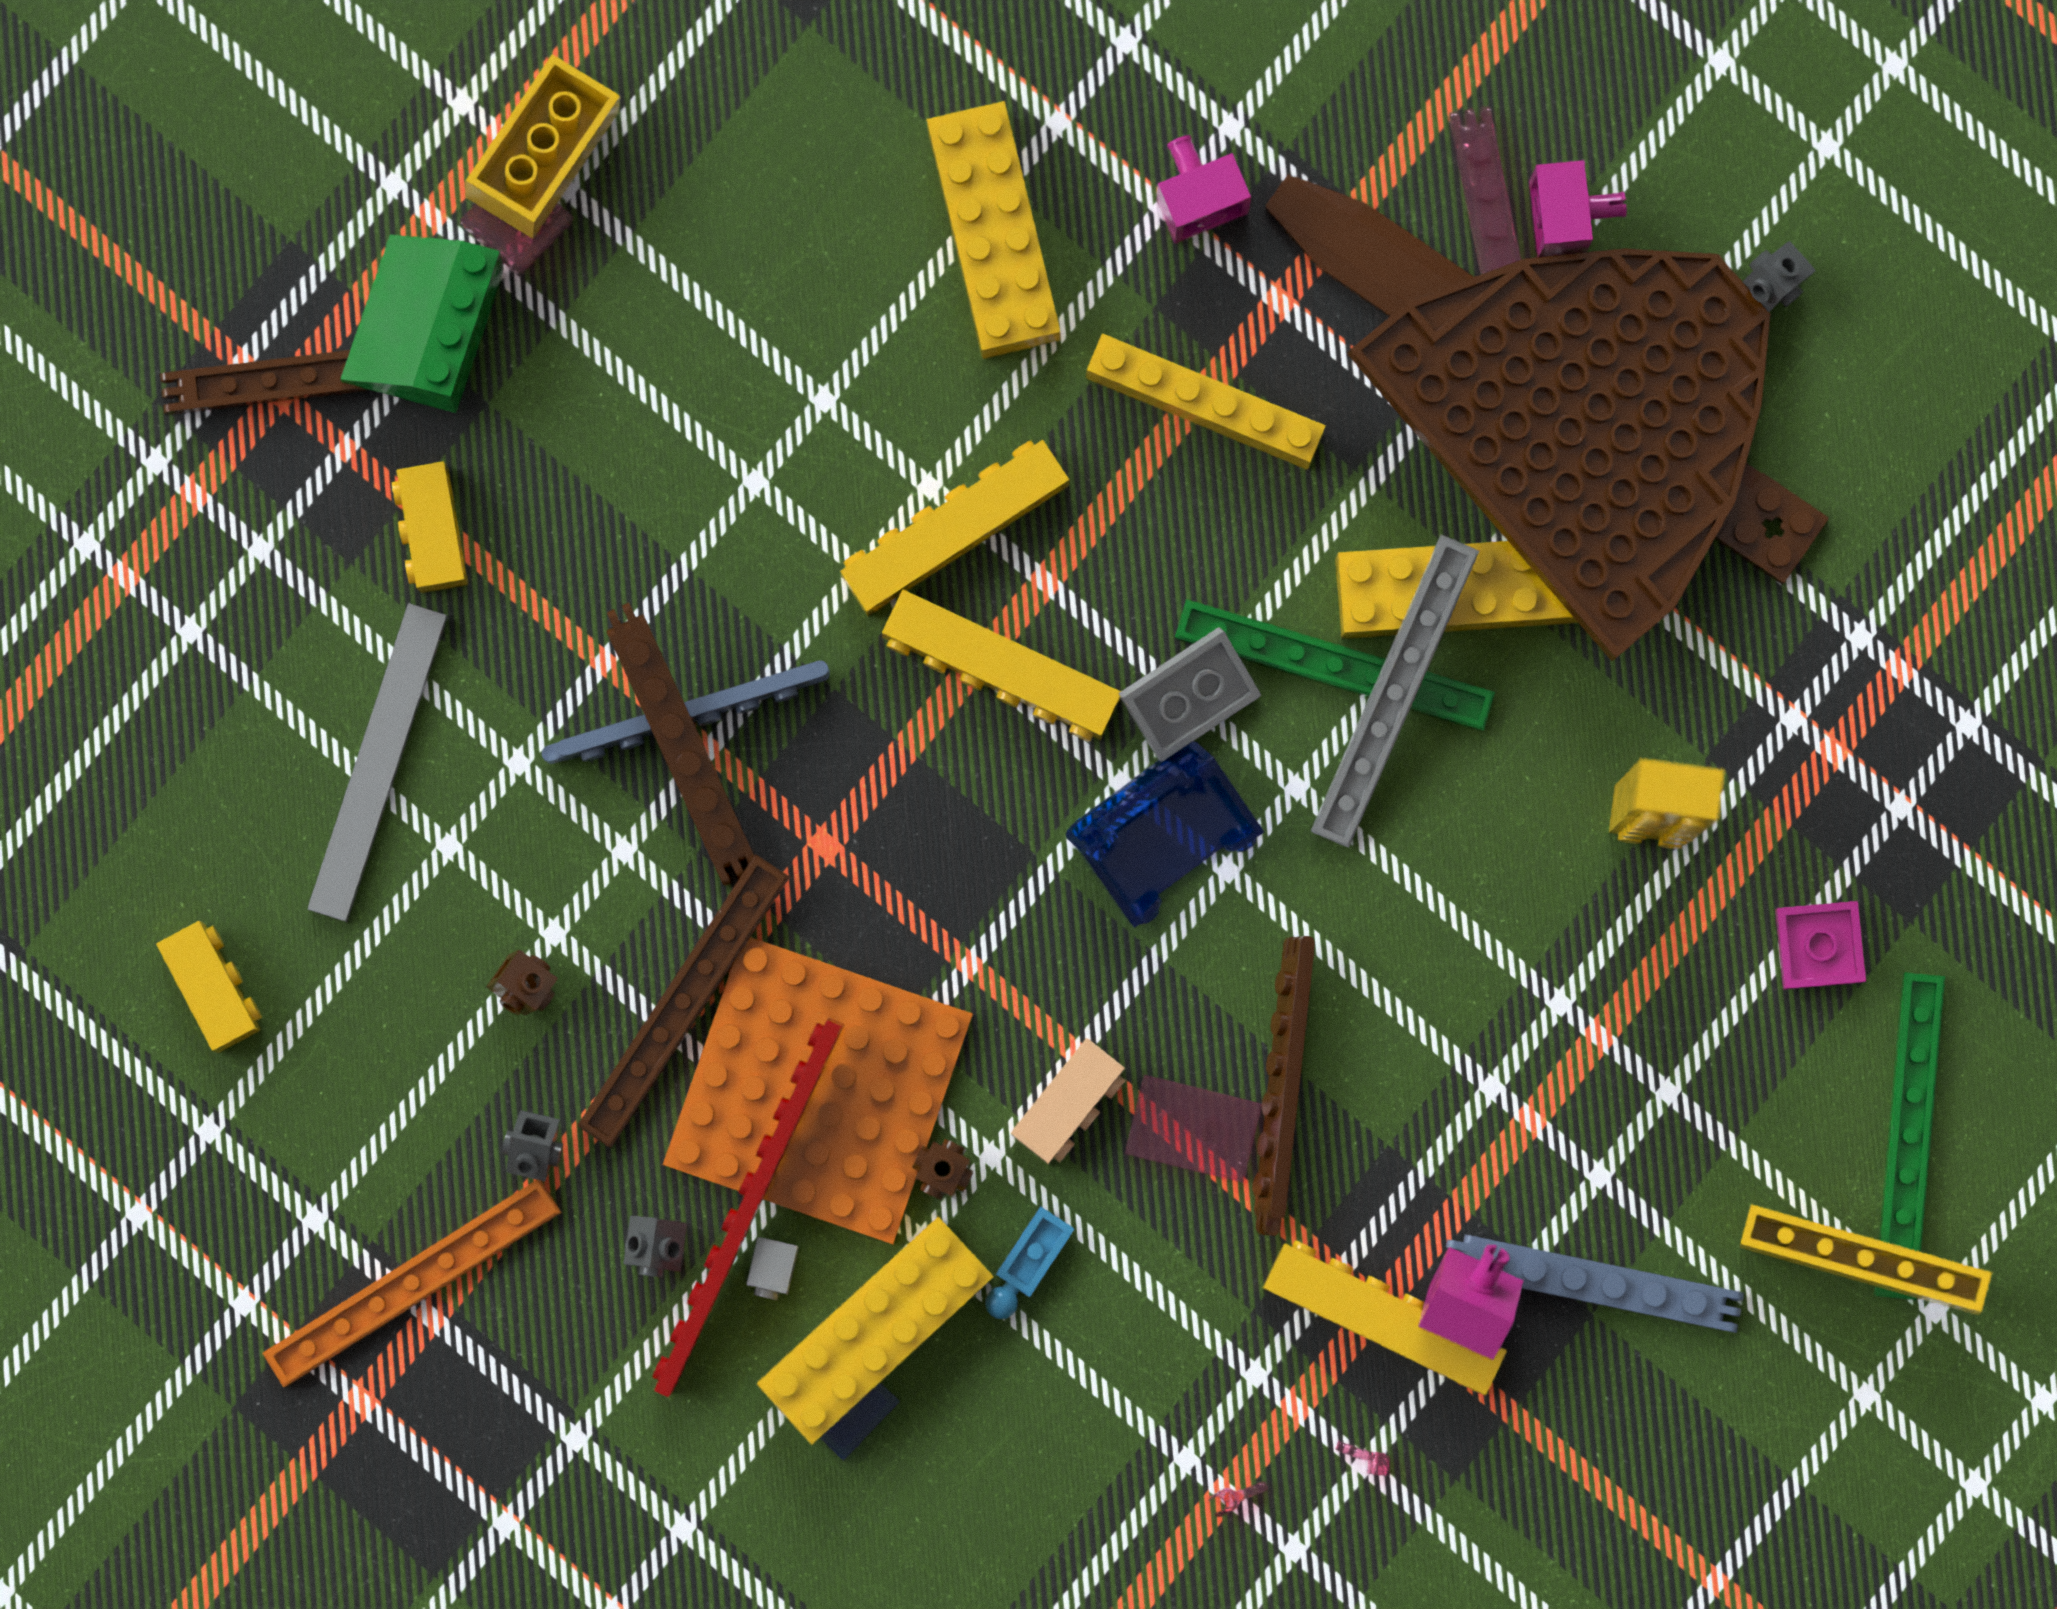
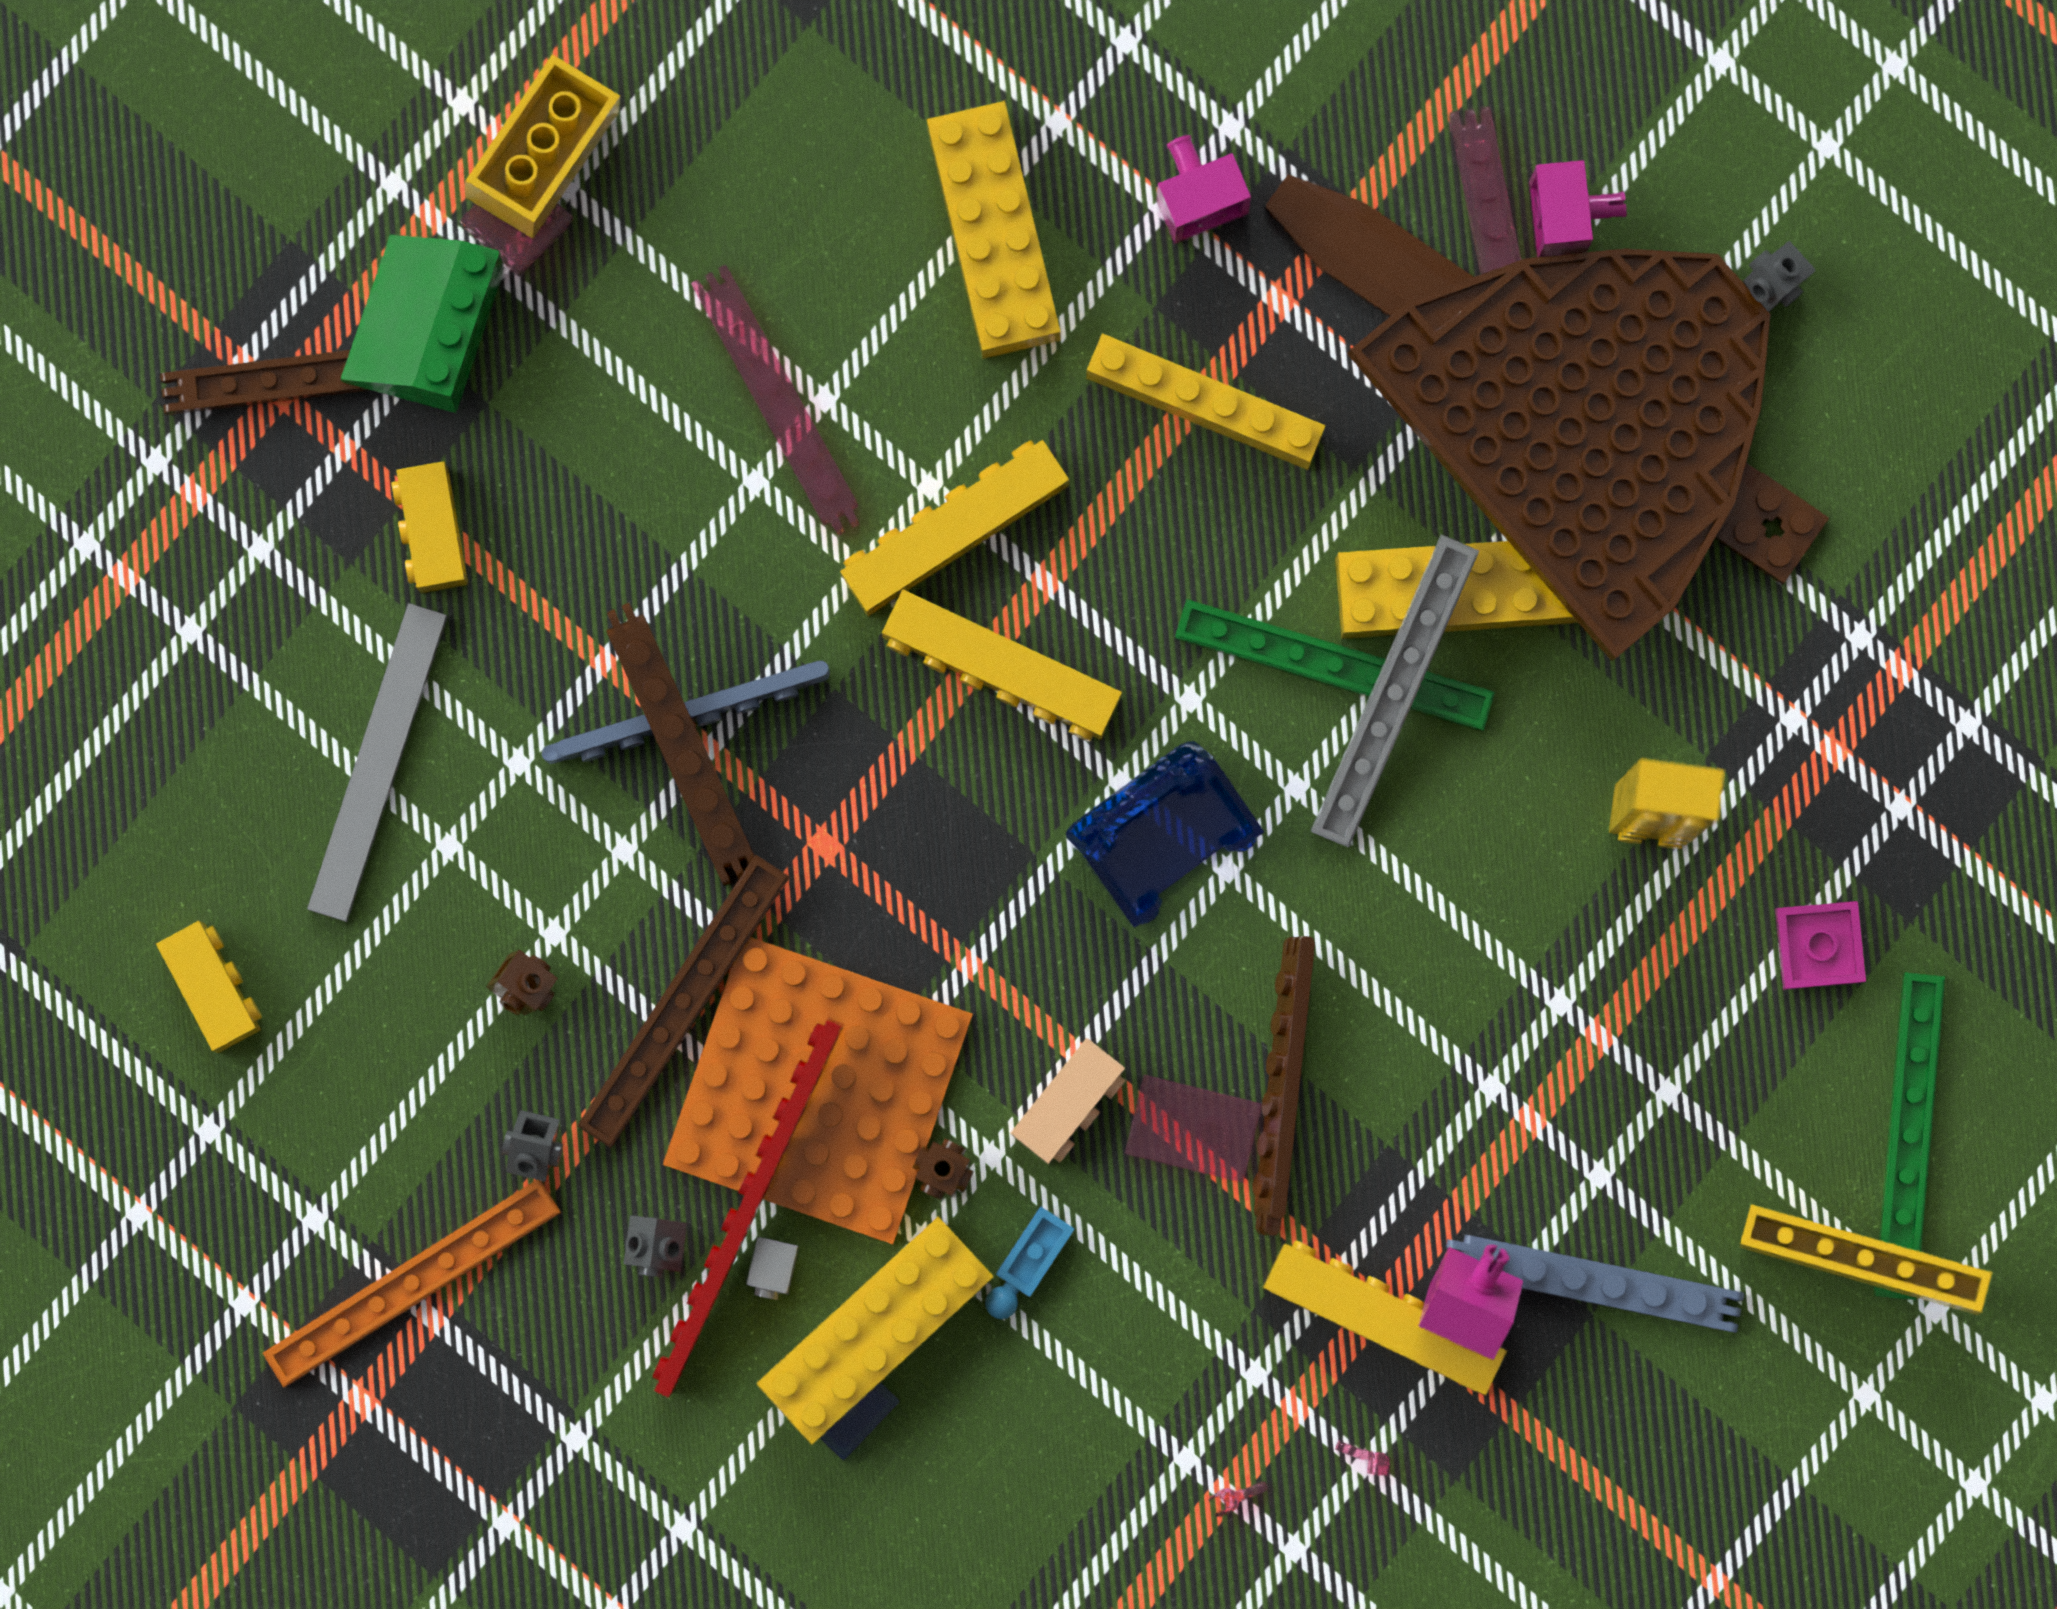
light grey plate [1118,627,1262,762] -> none
none -> clear pink hinge [690,264,860,536]

